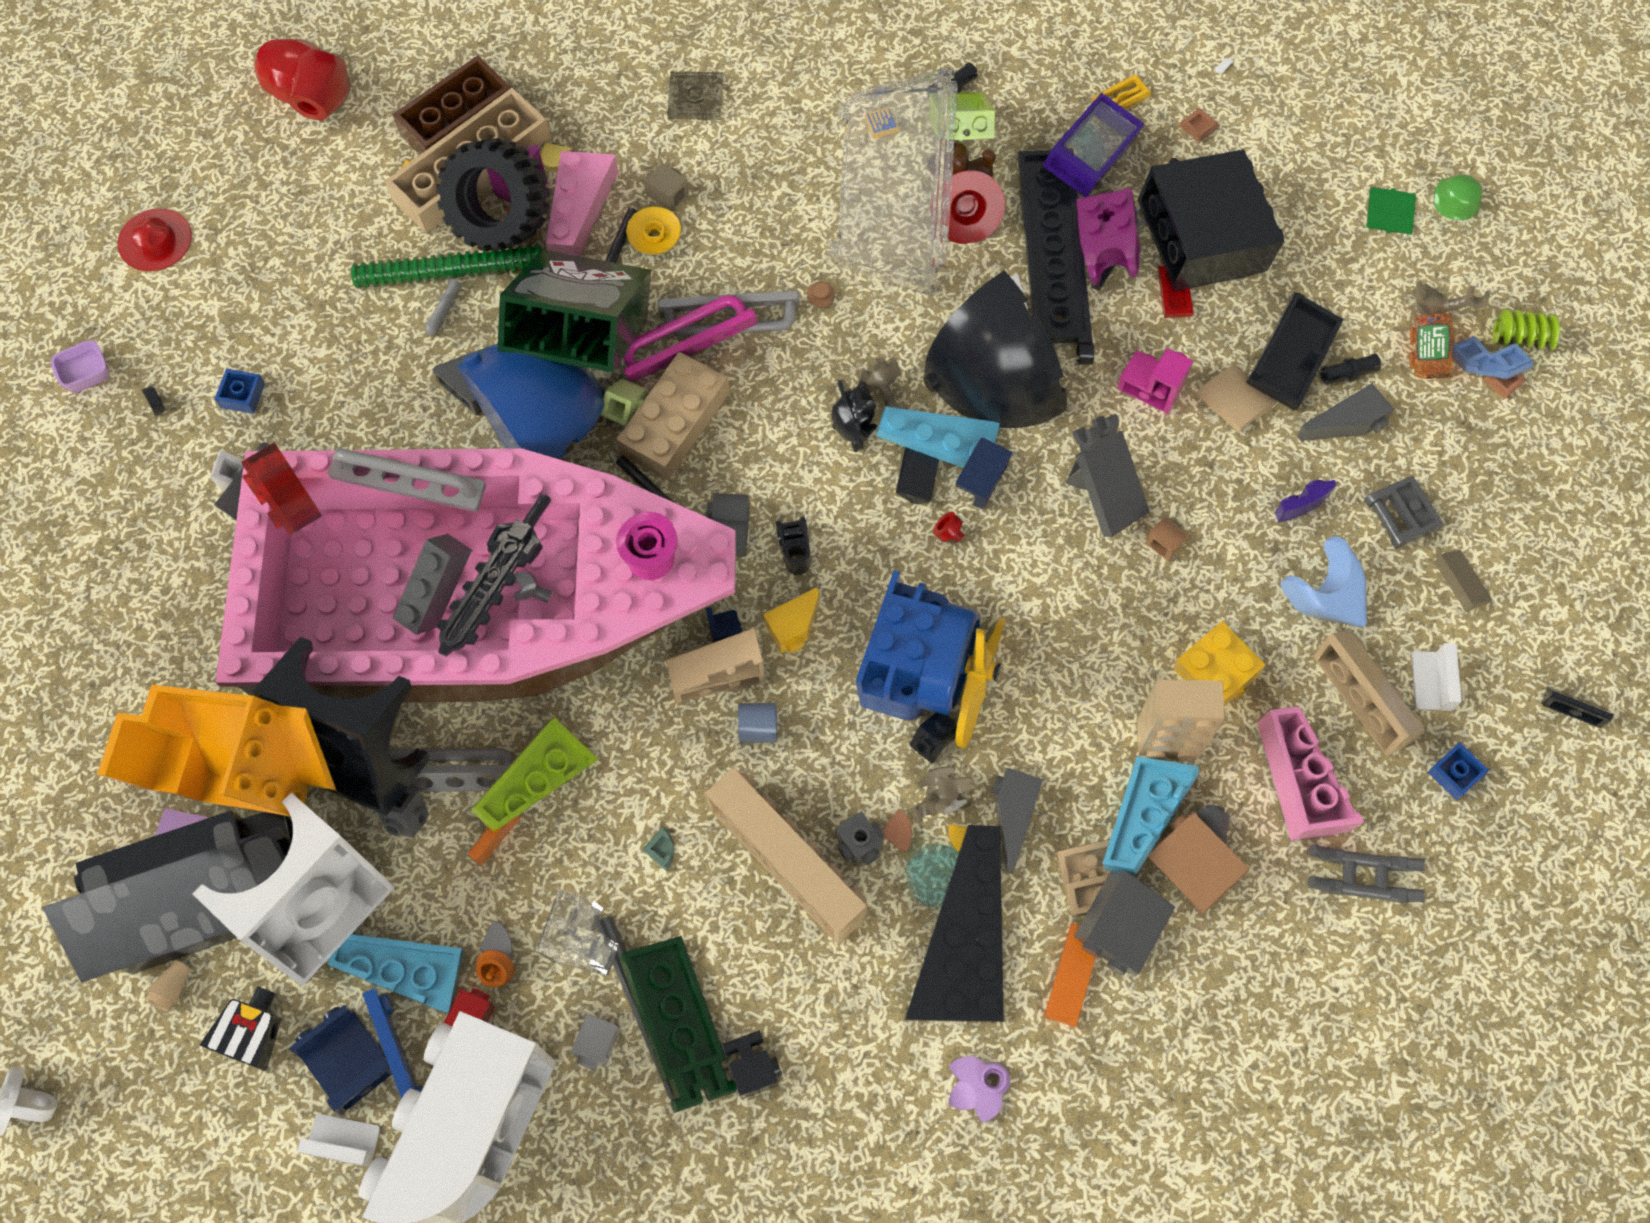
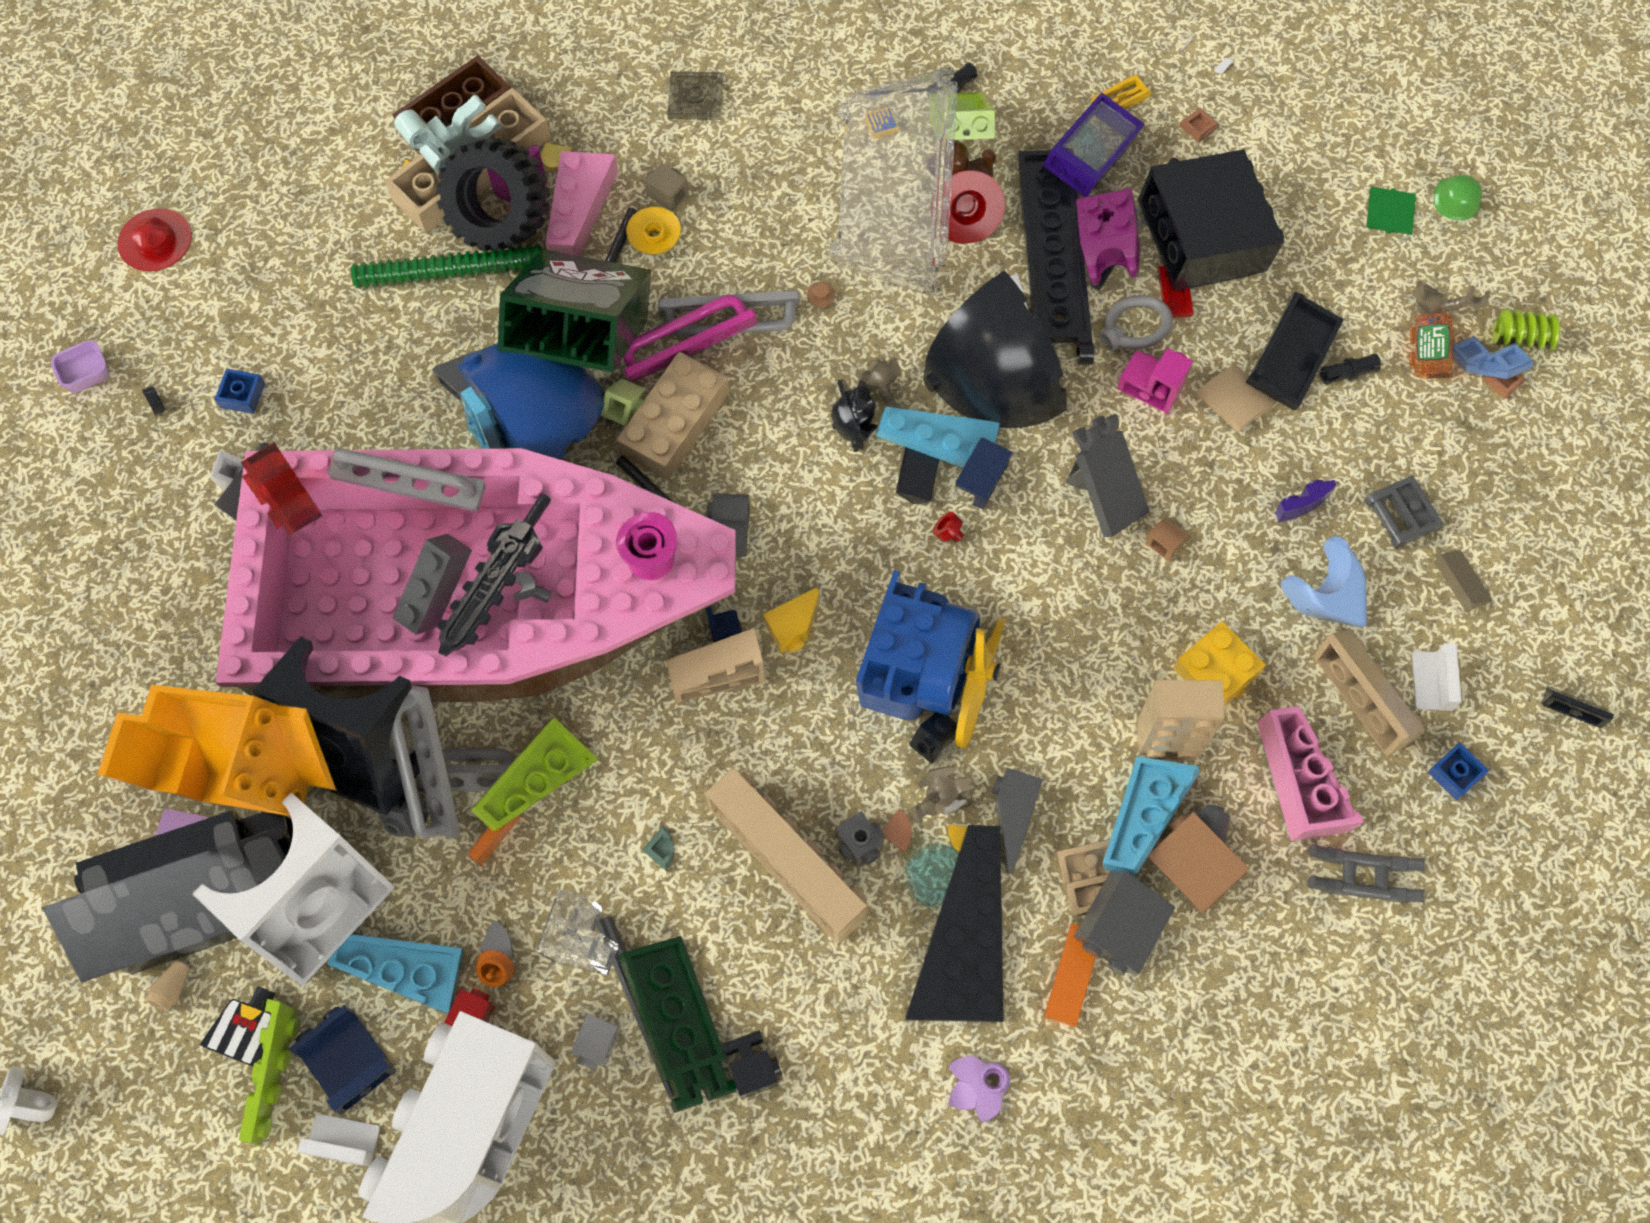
red piece [254,38,351,121] -> none
blue plate [362,988,423,1099] -> none
light grey piece [425,279,462,336] -> none
sand blue piece [738,702,777,743] -> none
black piece [775,516,811,575] -> none
dark grey slope [1297,383,1394,441] -> none
none -> lime wing [238,999,300,1146]
none -> light grey piece [391,685,460,839]
none -> light aqua piece [394,95,502,174]
none -> medium azure wing [460,386,506,449]
none -> light grey piece [1100,295,1173,352]

